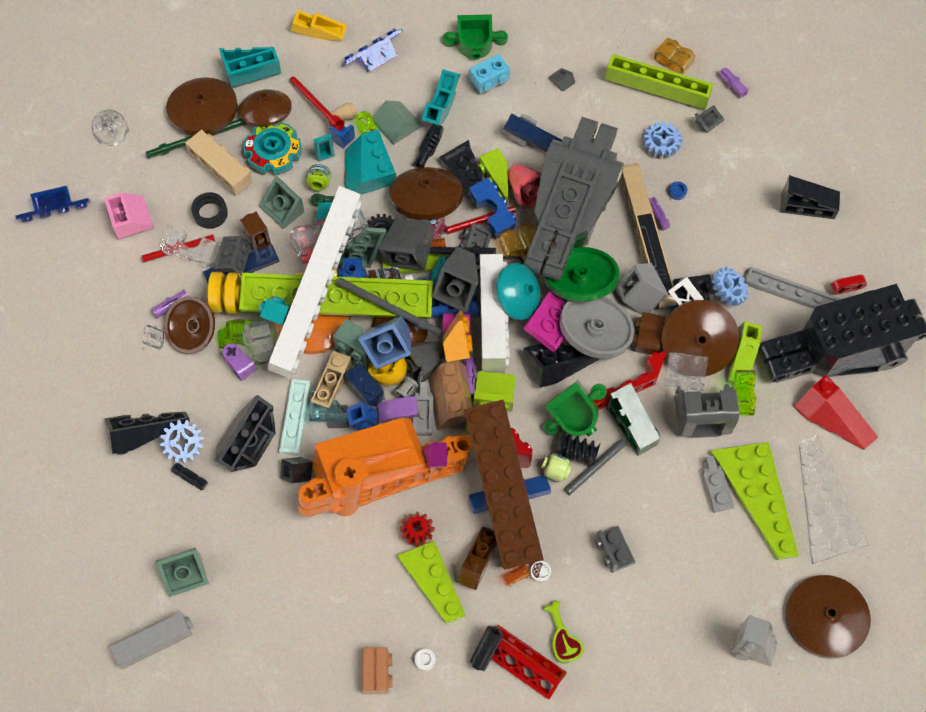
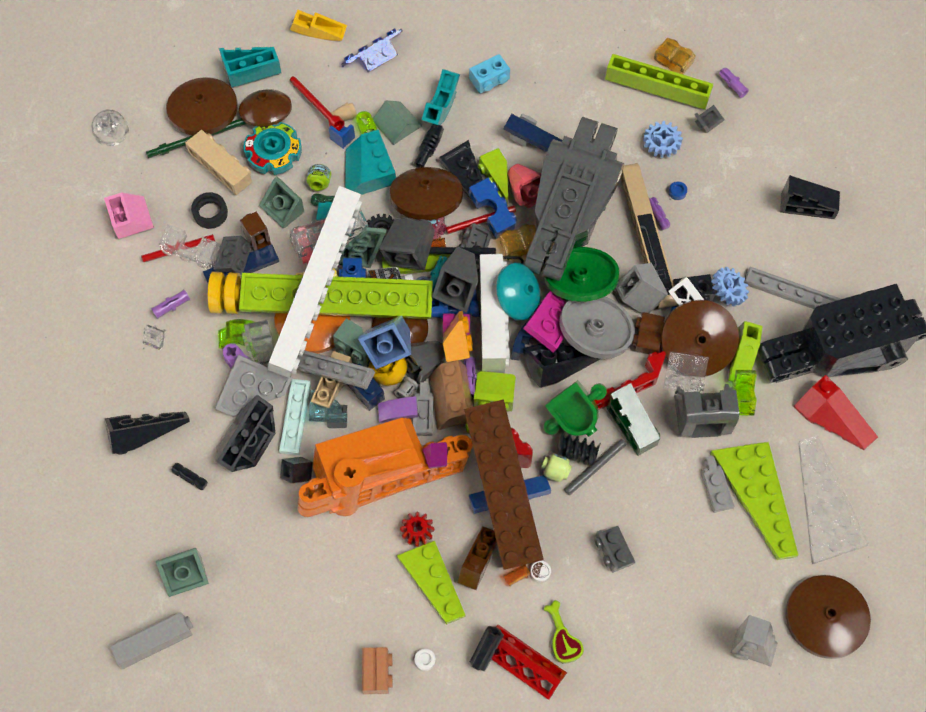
clear blue bracket [15,185,91,222] -> none
light blue gear [160,420,204,463] -> none
reddish brown dish [164,296,215,354] -> none
teal brick [259,296,291,325] -> none
teal slope [313,133,335,161] -> none
dark grey bar [337,278,442,336] -> none
blue brick [346,402,378,431] -> none
green piece [443,14,508,60] -> none
dark grey slope [549,68,575,91] -> none
red beam [830,274,867,295] -> none
none -> light grey plate [215,354,293,416]
none -> light grey tile [297,351,375,389]
none -> dark blue slope [511,320,534,361]

